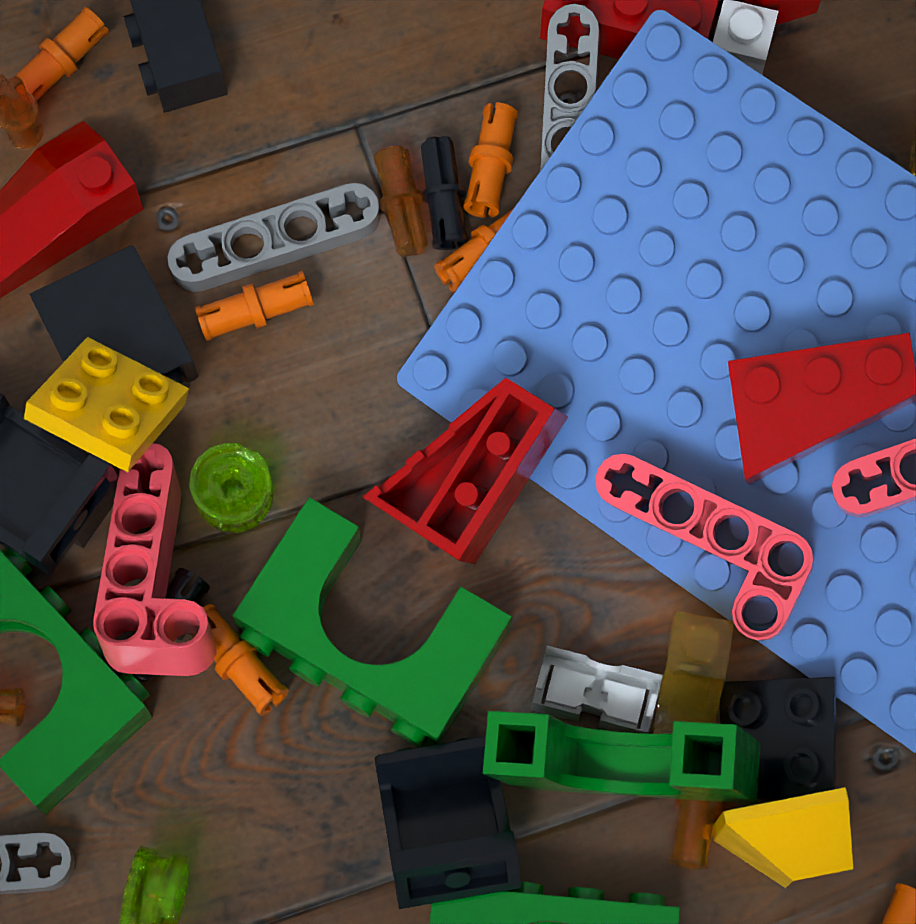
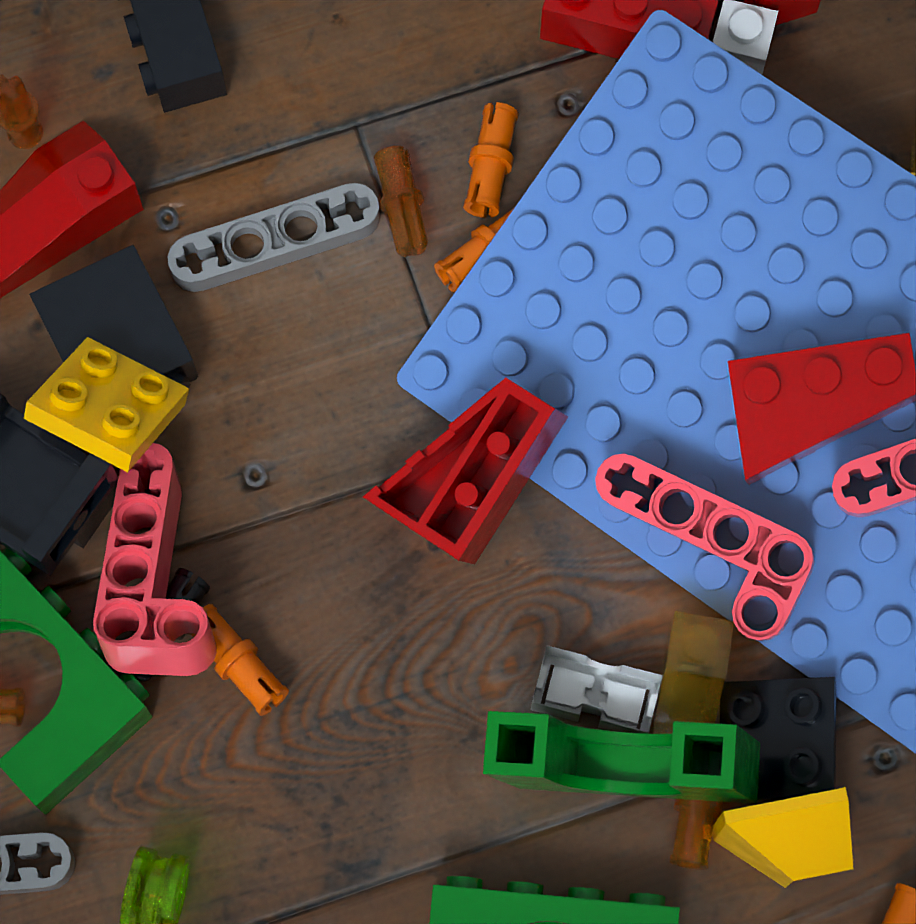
orange pin [6,7,110,109] -> none
clear neon green wheel [189,443,274,533] -> none
orange pin [195,270,314,341] -> none
green arch [233,497,512,748] -> none
black panel [374,736,521,909] -> none
black axle [421,136,469,250] -> none
light grey beam [540,4,600,171] -> none

